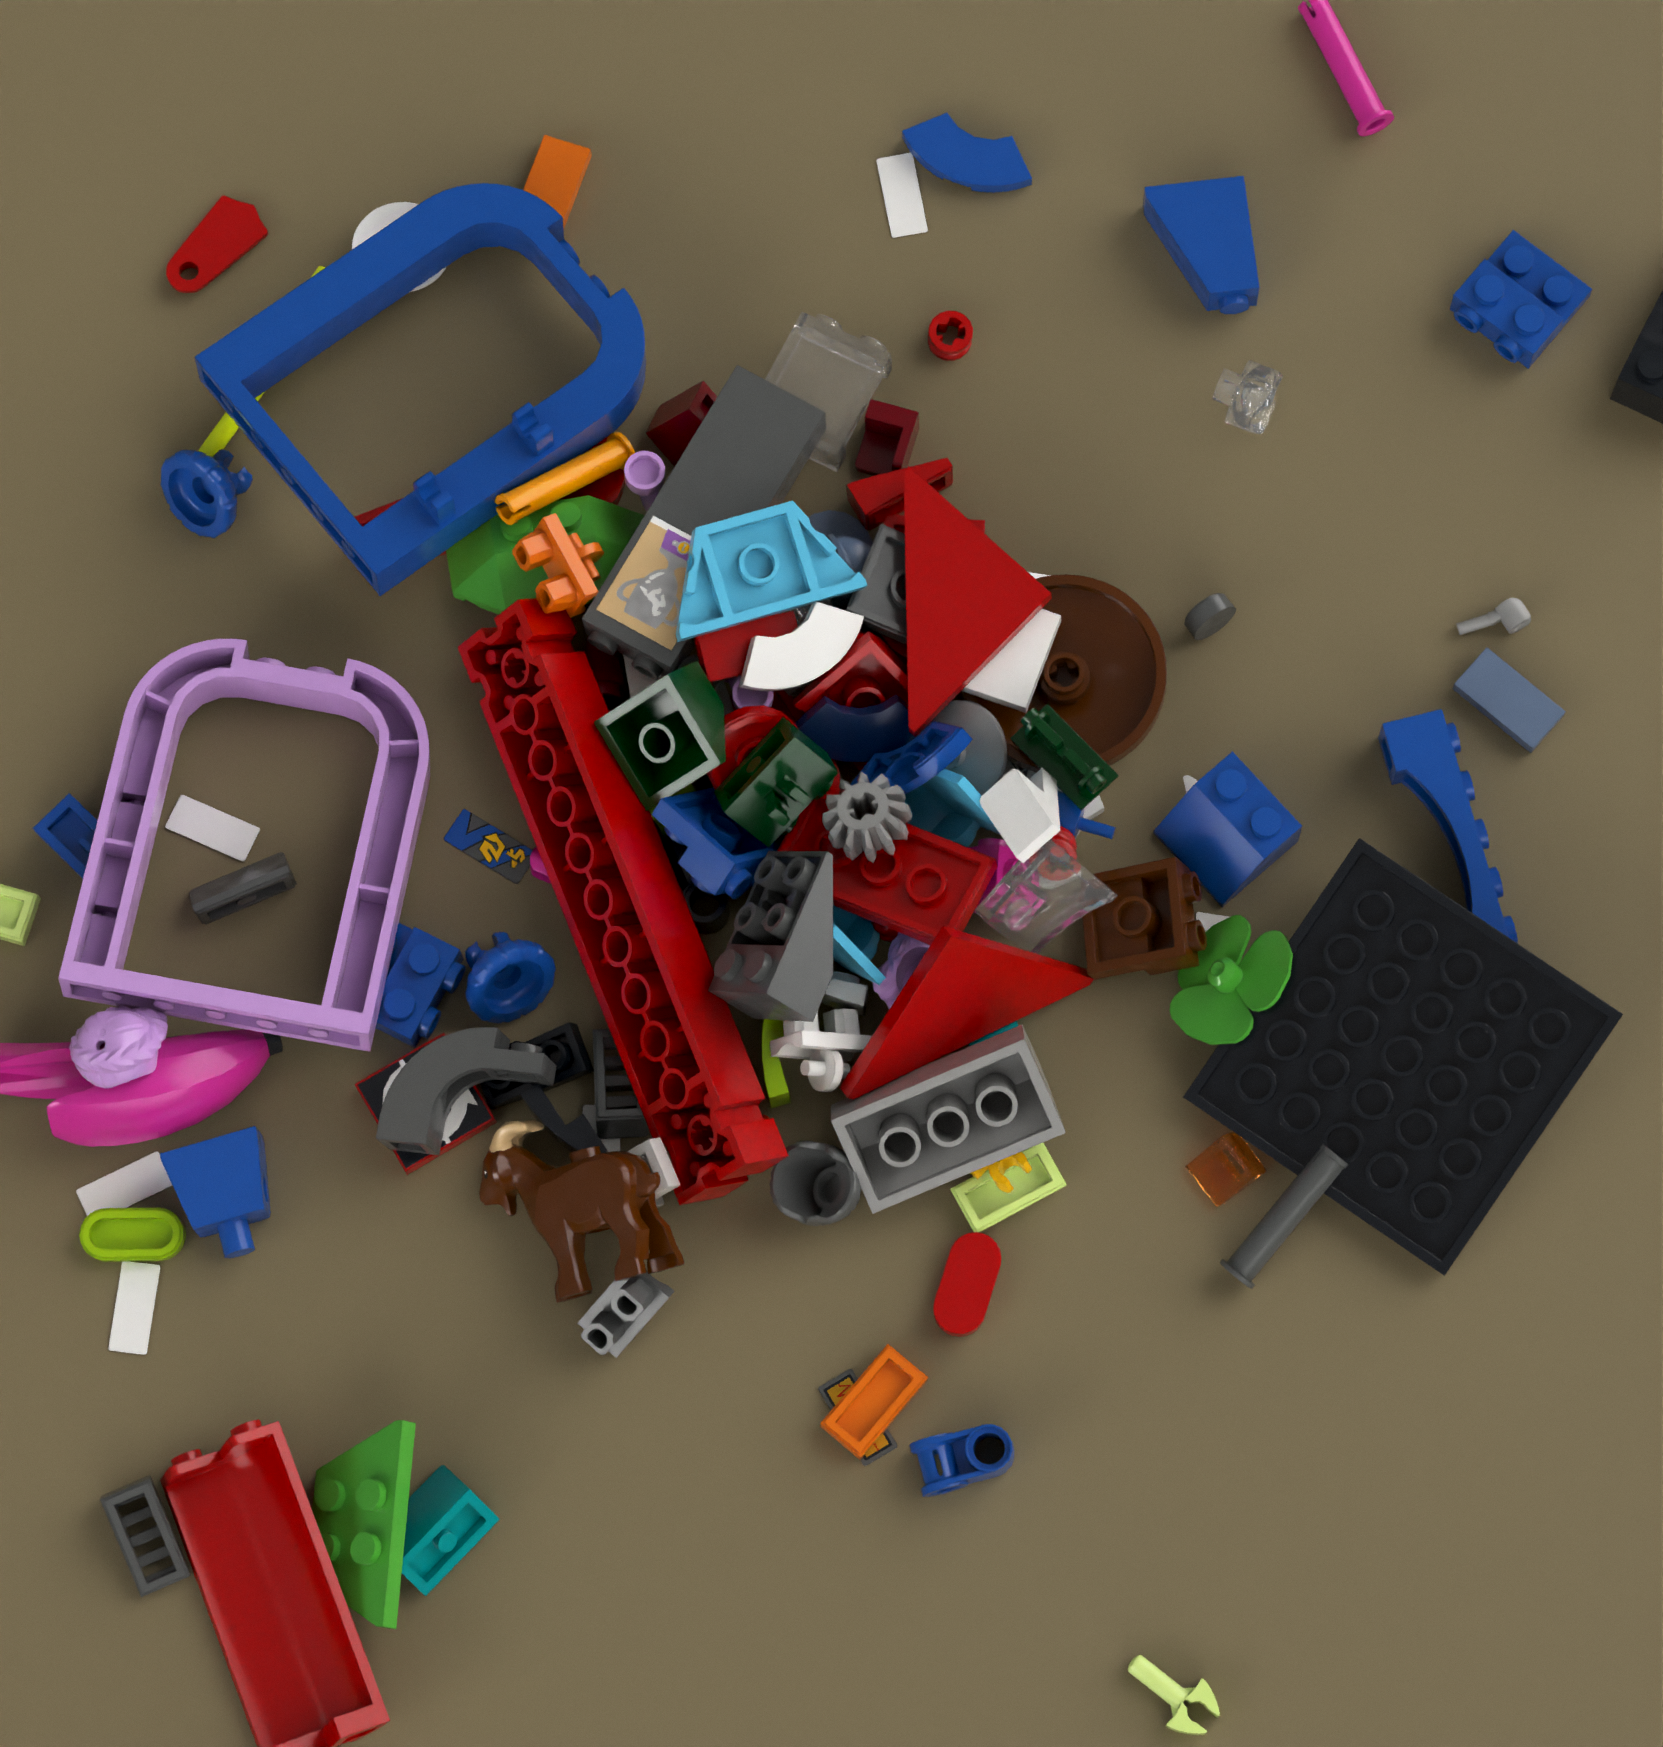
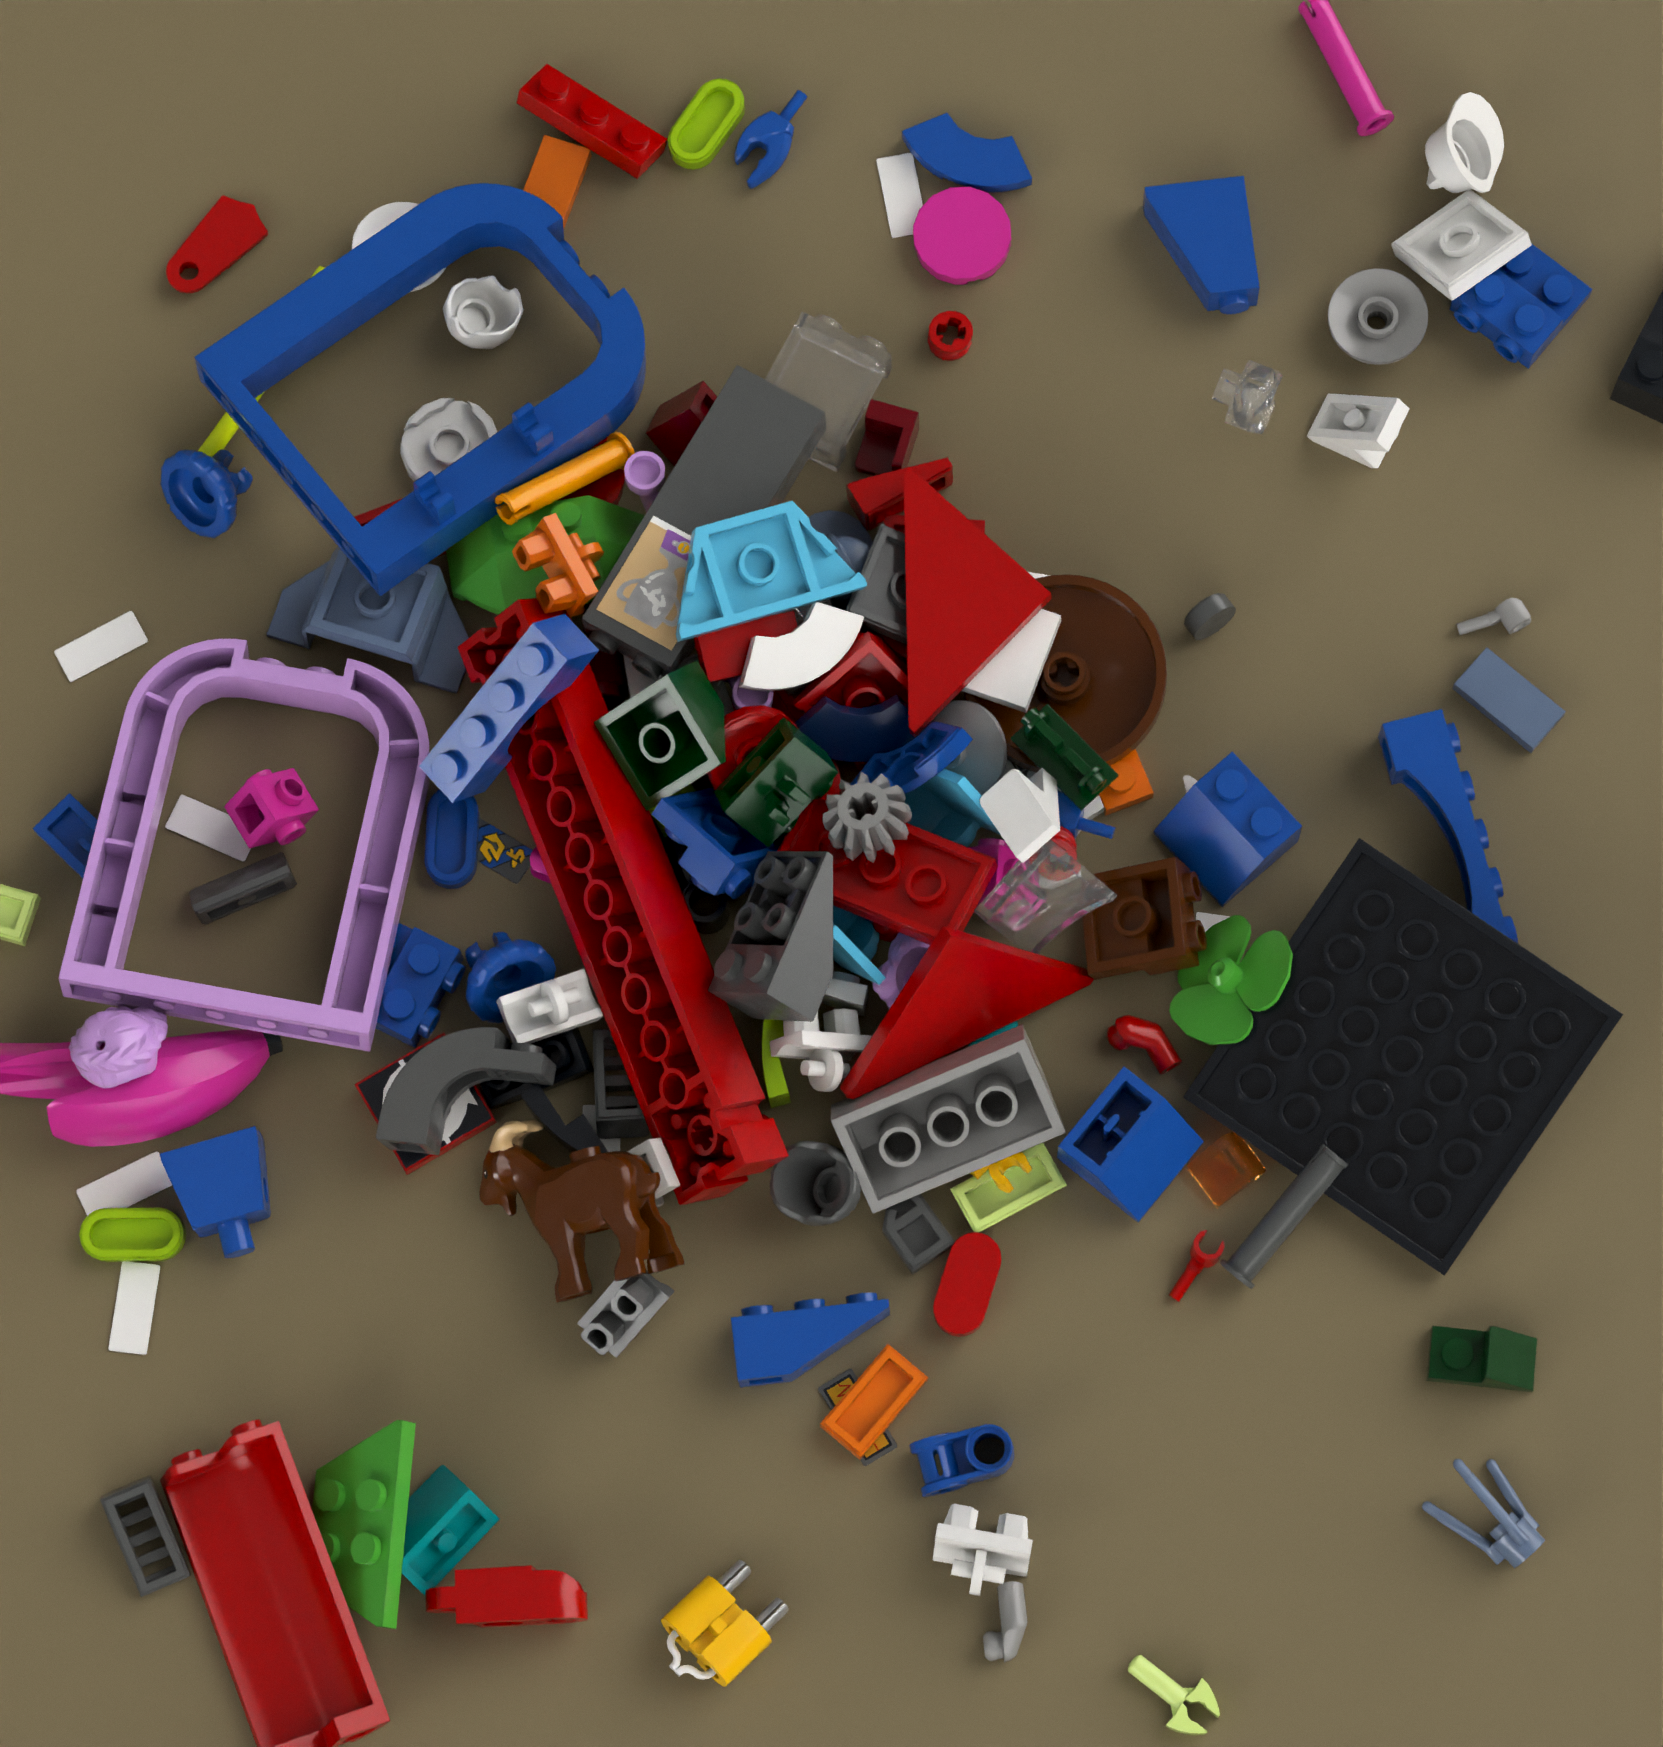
none -> white sticker [54,611,148,682]
none -> dark pink brick [224,768,319,849]
none -> sand blue piece [267,547,469,694]
none -> white tile [400,398,497,482]
none -> arch [419,614,599,803]
none -> blue tile [424,790,480,889]
none -> red piece [425,1565,588,1628]
none -> white hair [442,275,524,349]
none -> white hips [496,969,603,1044]
none -> red plate [516,64,668,179]
none -> yellow piece [661,1560,789,1687]
none -> lime tile [668,79,745,170]
none -> blue slope [731,1292,890,1388]
none -> blue hand [734,90,807,189]
none -> dark grey tile [882,1194,955,1275]
none -> dark pink tile [913,187,1011,285]
none -> white hips [932,1504,1033,1596]
none -> light grey arm [983,1581,1028,1663]
none -> blue slope [1057,1066,1204,1223]
none -> orange plate [1099,749,1154,816]
none -> red arm [1107,1015,1182,1075]
none -> red hand [1168,1230,1224,1302]
none -> white slope [1307,393,1410,468]
none -> light grey dish [1328,268,1428,365]
none -> white tile [1391,189,1532,301]
none -> sand blue plant [1422,1459,1545,1569]
none -> white piece [1425,92,1504,193]
none -> dark green slope [1426,1326,1537,1392]

